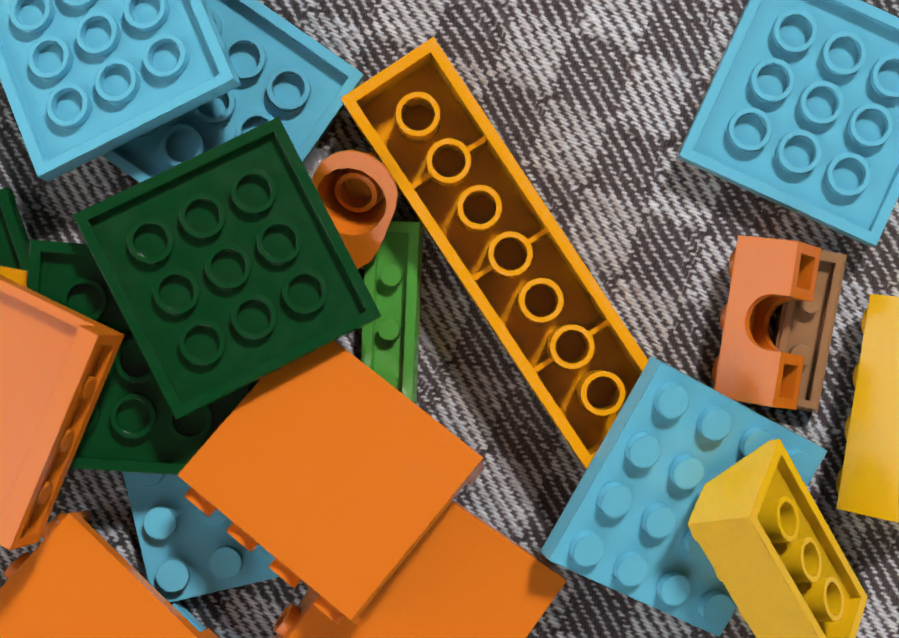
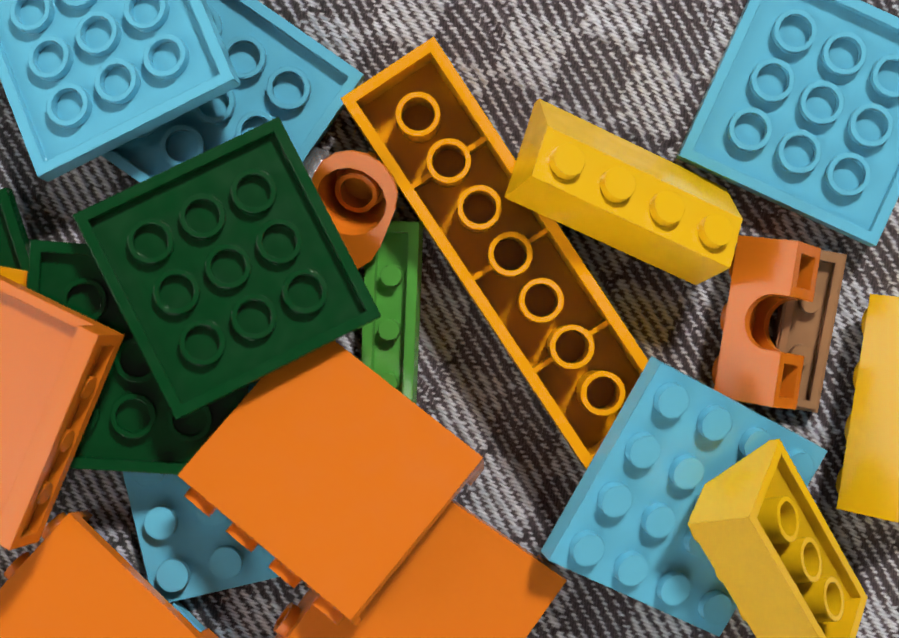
none -> yellow slope [504,98,743,285]

